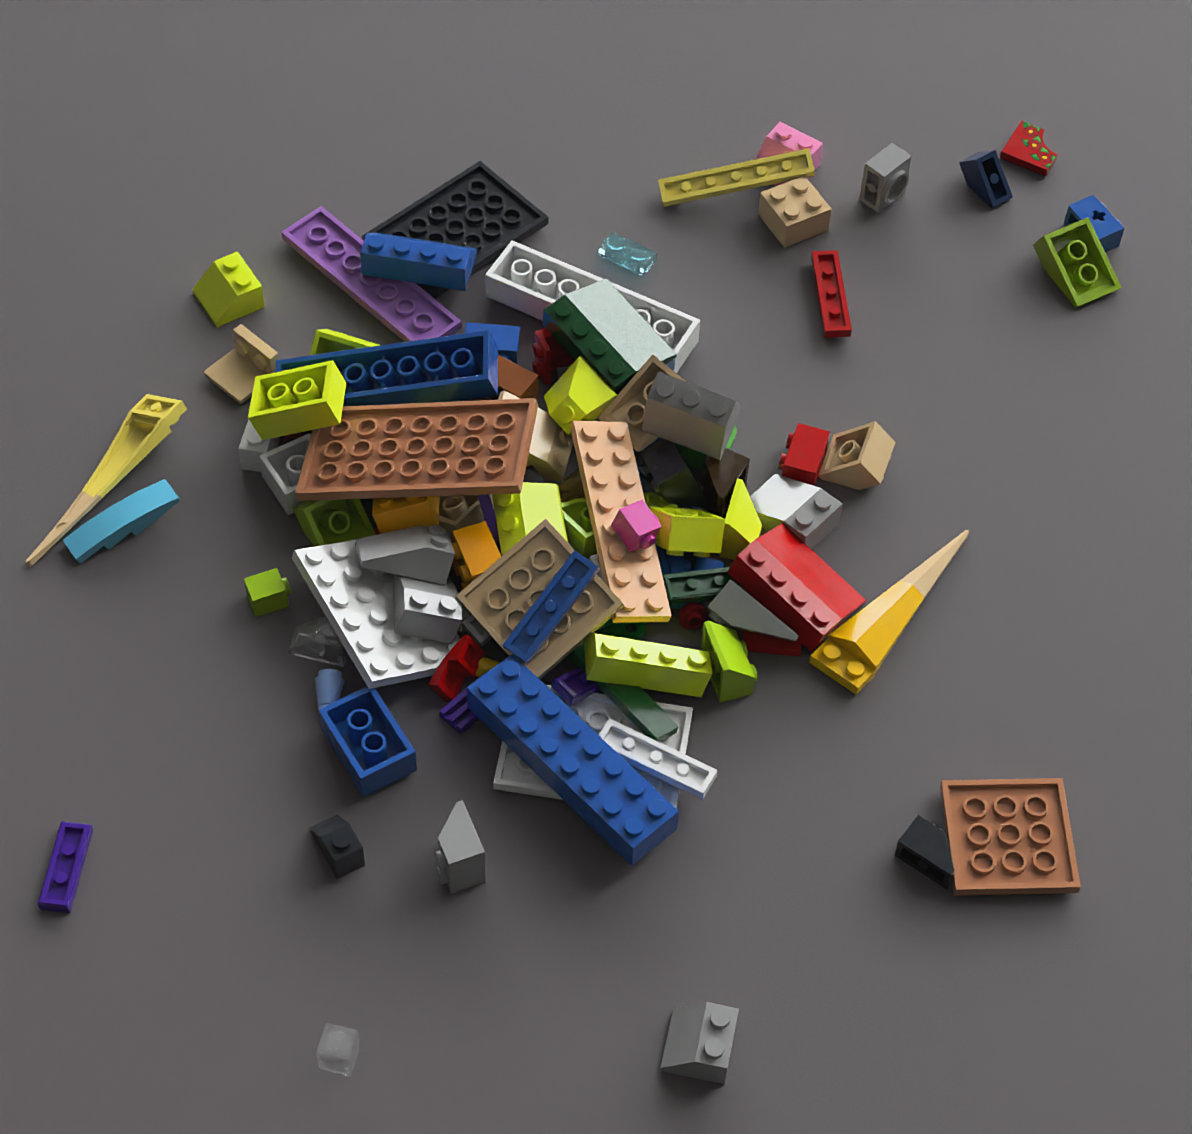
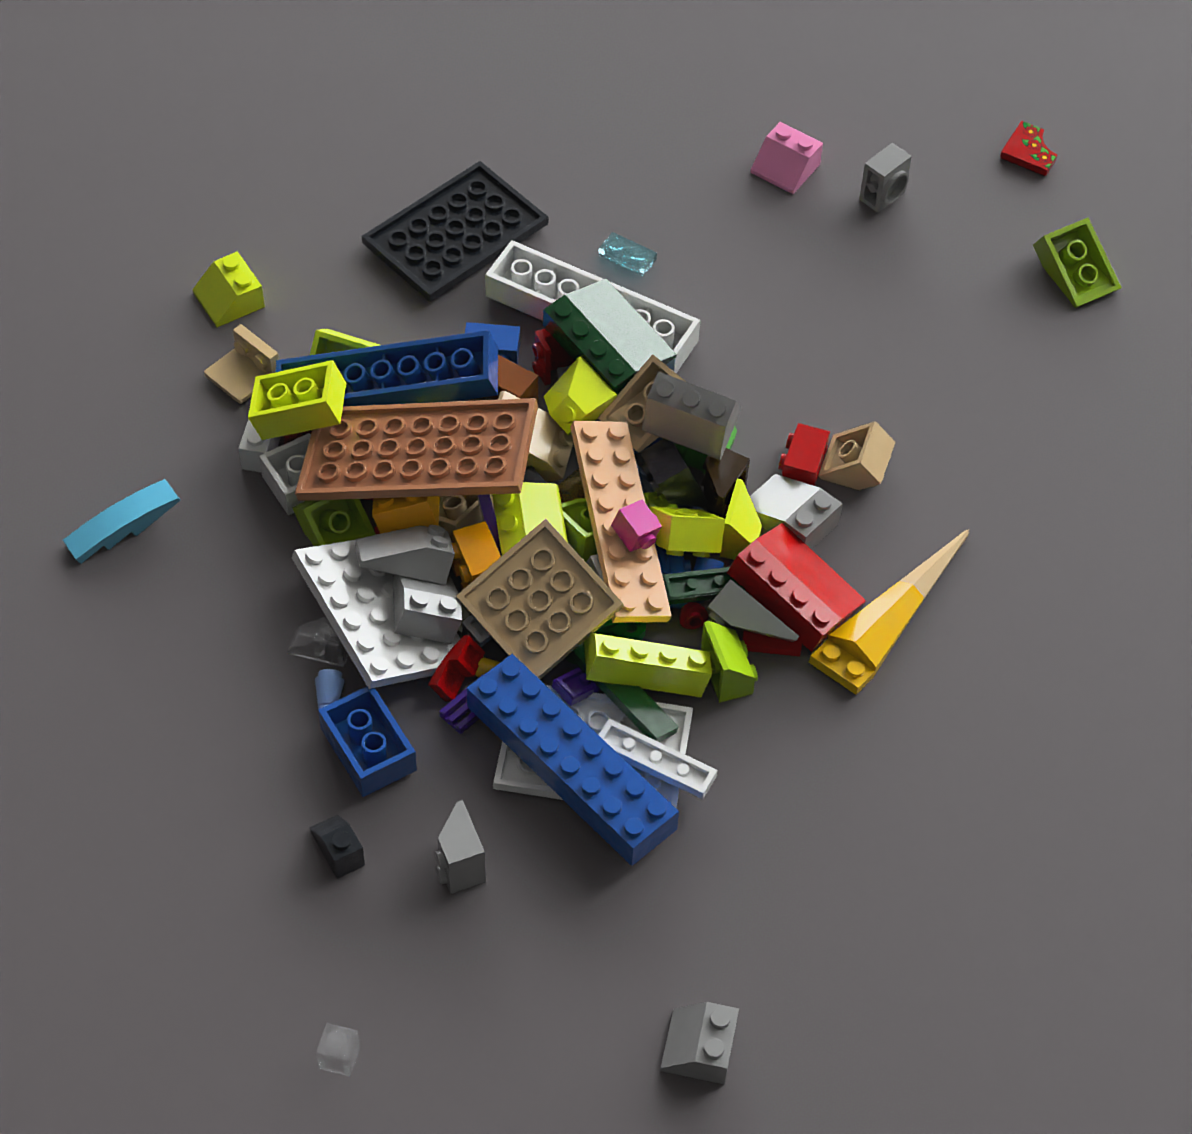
light yellow plate [26,394,187,568] -> none
dark purple tile [38,821,93,913] -> none
lime brick [244,568,291,617] -> none
medium lavender plate [281,206,462,342] -> none
blue slope [360,232,477,291] -> none
blue plate [502,550,599,665] -> none
light yellow plate [658,148,815,207] -> none
tan brick [758,175,832,248] -> none
red plate [811,250,852,338] -> none
black slope [894,815,955,889] -> none
nougat plate [940,778,1081,896] -> none
dark blue slope [959,150,1013,208] -> none
blue brick [1064,195,1124,252] -> none

